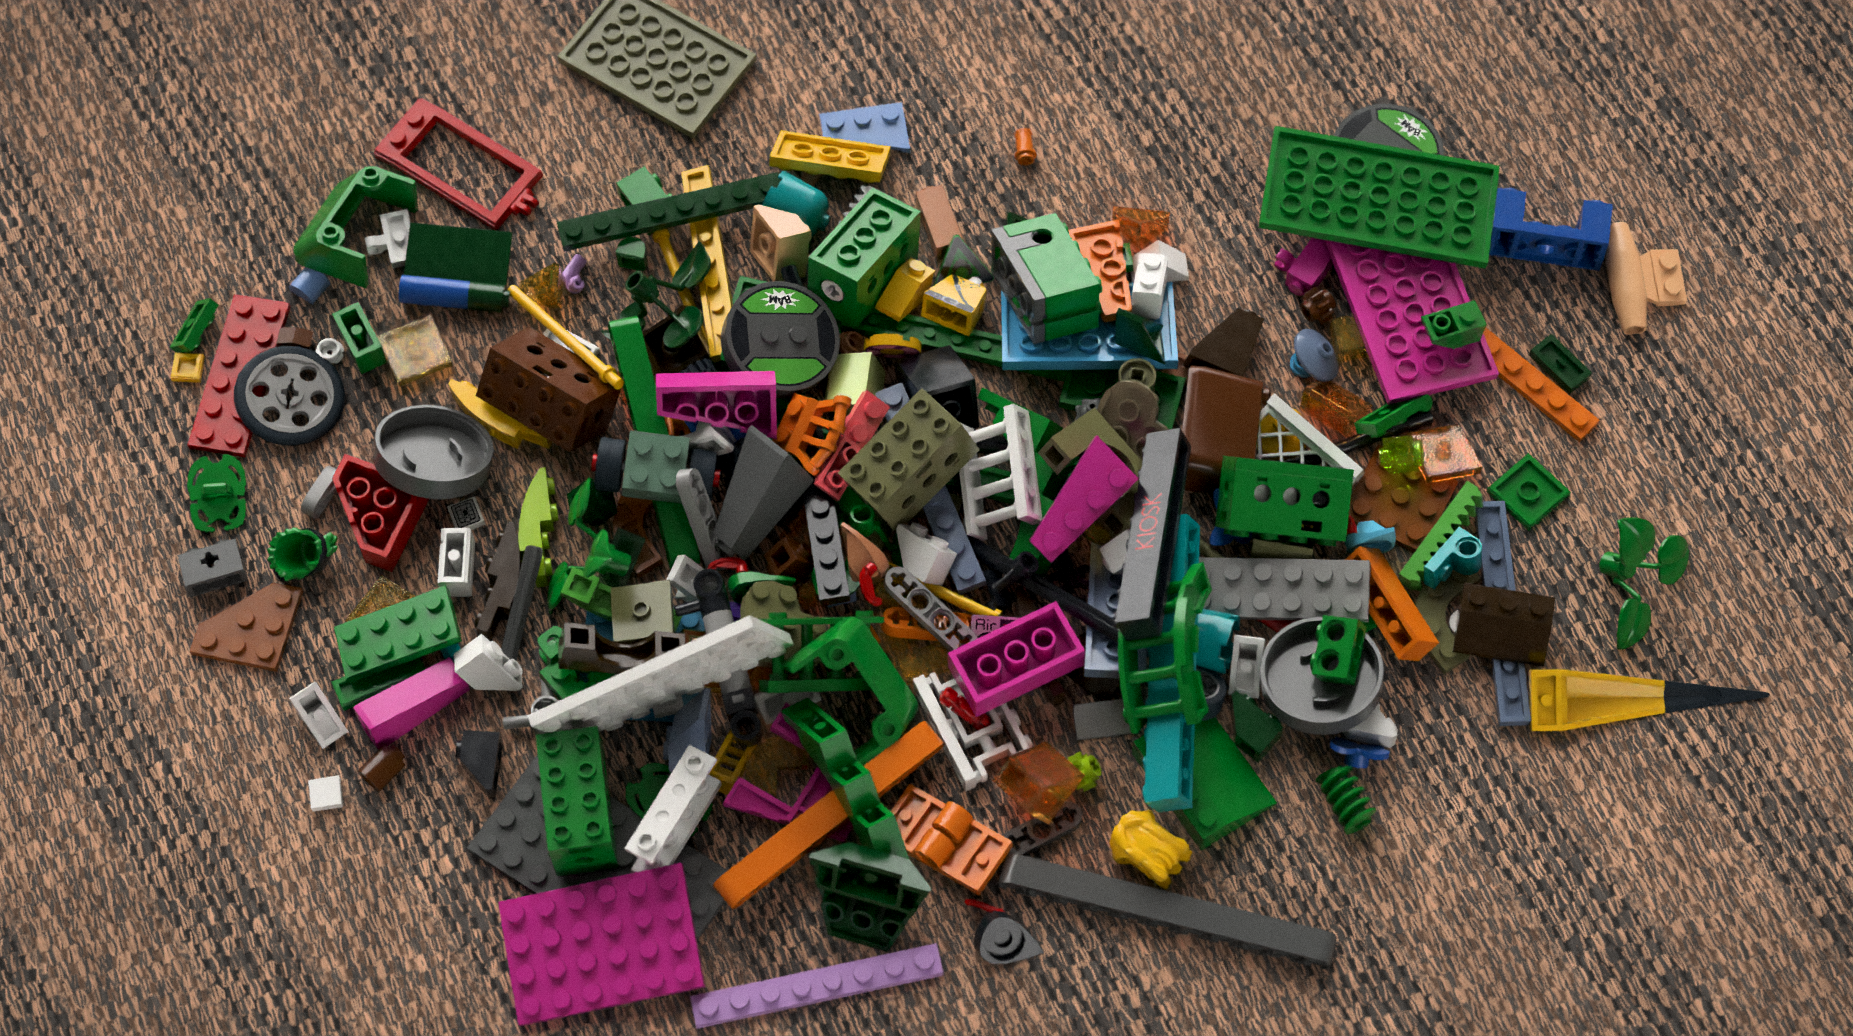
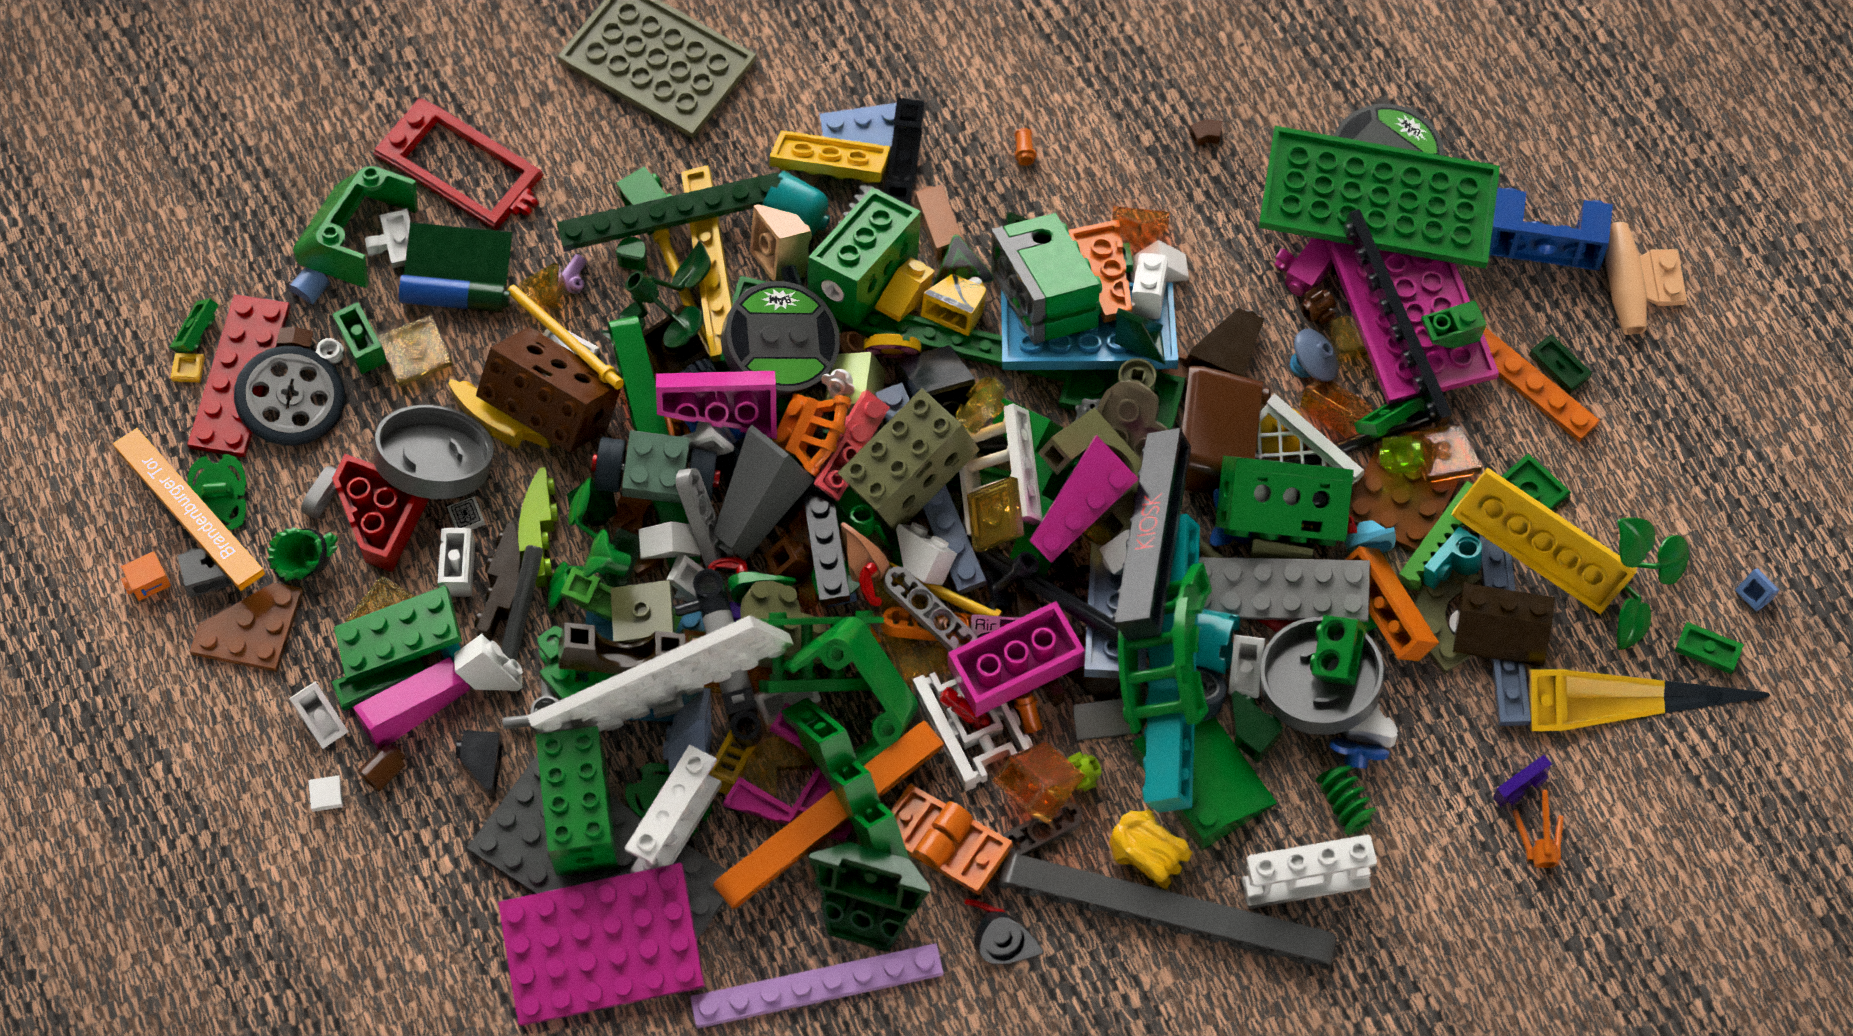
none -> light orange tile [113,428,265,591]
none -> orange brick [121,551,171,601]
none -> white slope [638,521,701,560]
none -> white plate [821,369,855,398]
none -> black slope [884,97,925,206]
none -> clear yellow plate [956,376,1006,434]
none -> clear yellow tile [967,476,1024,552]
none -> orange pin [1014,692,1043,733]
none -> reddish brown piece [1189,119,1222,147]
none -> white fence [1241,835,1377,909]
none -> black plate [1343,209,1452,428]
none -> yellow plate [1452,467,1637,615]
none -> dark purple plate [1493,755,1552,807]
none -> orange plant [1512,789,1564,868]
none -> green plate [1674,622,1744,675]
none -> medium blue brick [1735,568,1780,611]

